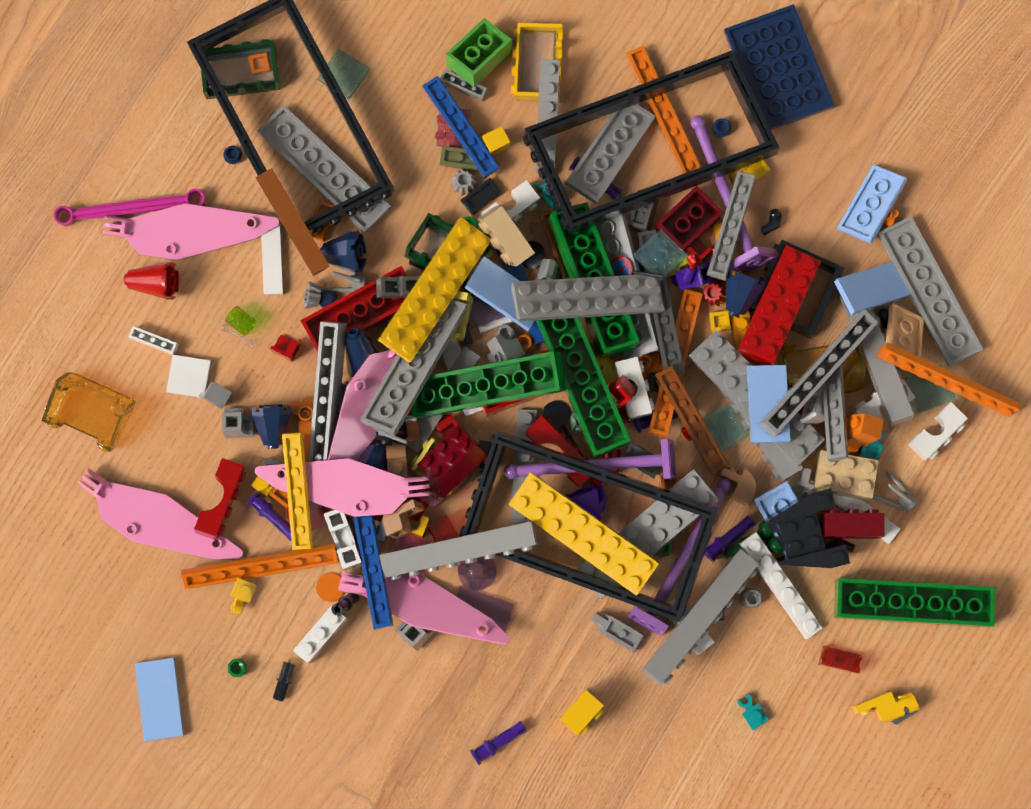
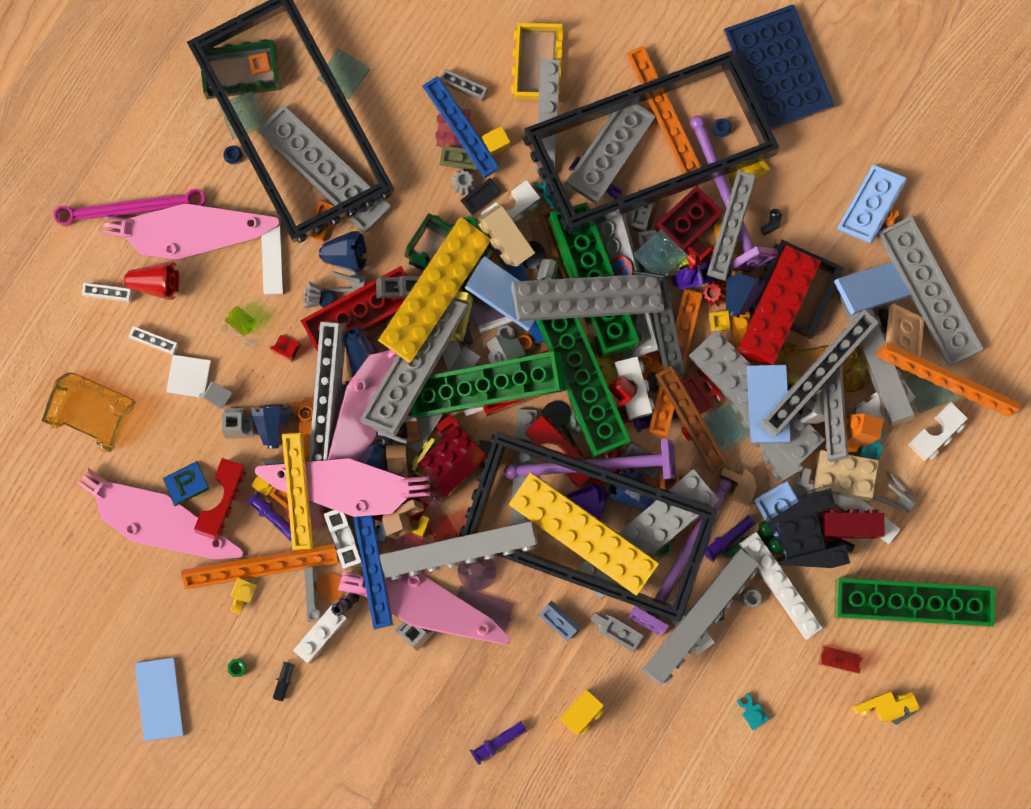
dark orange tile [255,168,330,276] -> none
bright green brick [446,18,512,87] -> none
none -> white piece [82,283,133,303]
none -> blue piece [163,461,209,506]
none -> clear light blue tile [218,91,266,140]
none -> light grey hinge [304,567,320,622]
none -> sand blue plate [539,600,580,641]
none -> dark blue cone [606,468,655,512]
none -> red plate [681,369,724,415]

